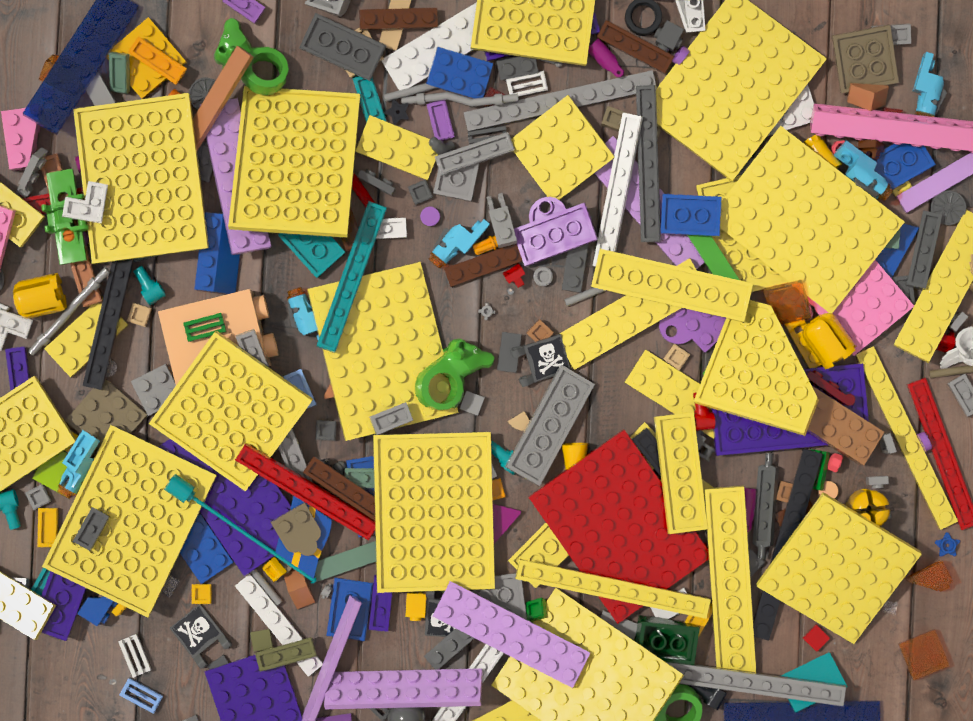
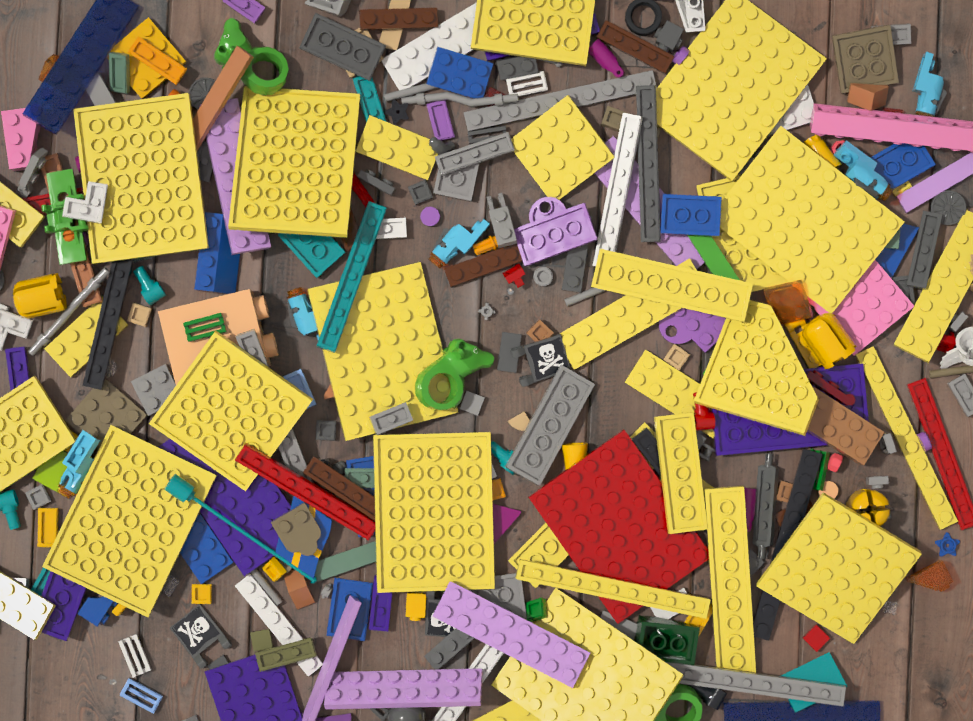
dark grey plate [73,507,110,551] -> none
reddish brown tile [858,139,885,160] -> none
clear orange plate [898,629,950,680] -> none

